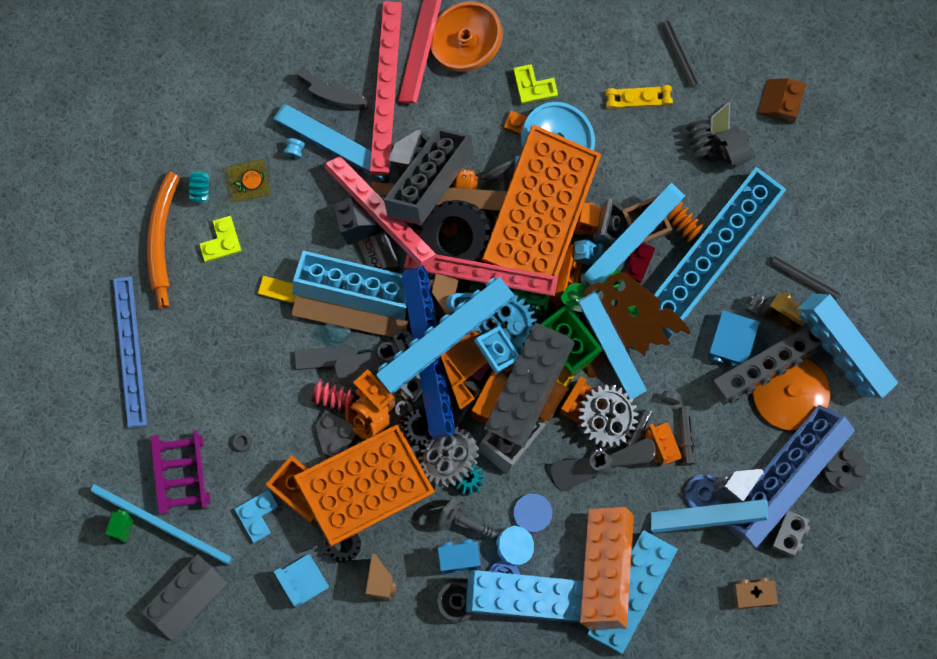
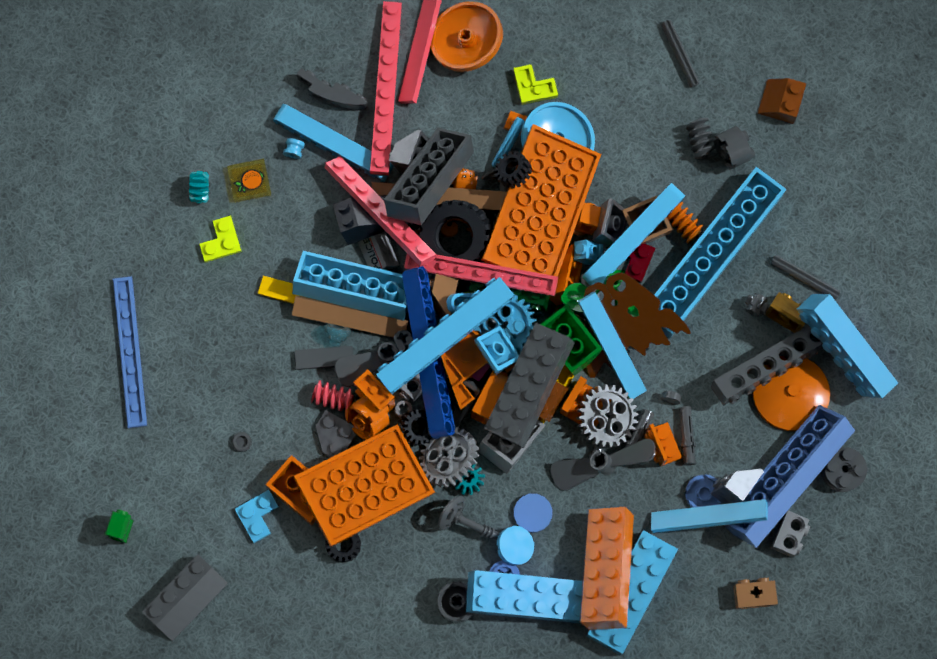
medium azure tile [91,484,233,566] -> none
orange animal [147,171,181,309] -> none
magenta fence [150,430,211,516] -> none
medium azure bracket [274,554,329,608] -> none
medium nougat slope [366,554,396,601] -> none
dark azure brick [438,540,481,575] -> none
yellow plate [605,85,673,109] -> none
dark azure brick [708,310,759,368] -> none
olive tile [710,103,730,136] -> none
none -> medium azure axle [491,117,525,168]
none -> black tyre [494,151,532,189]

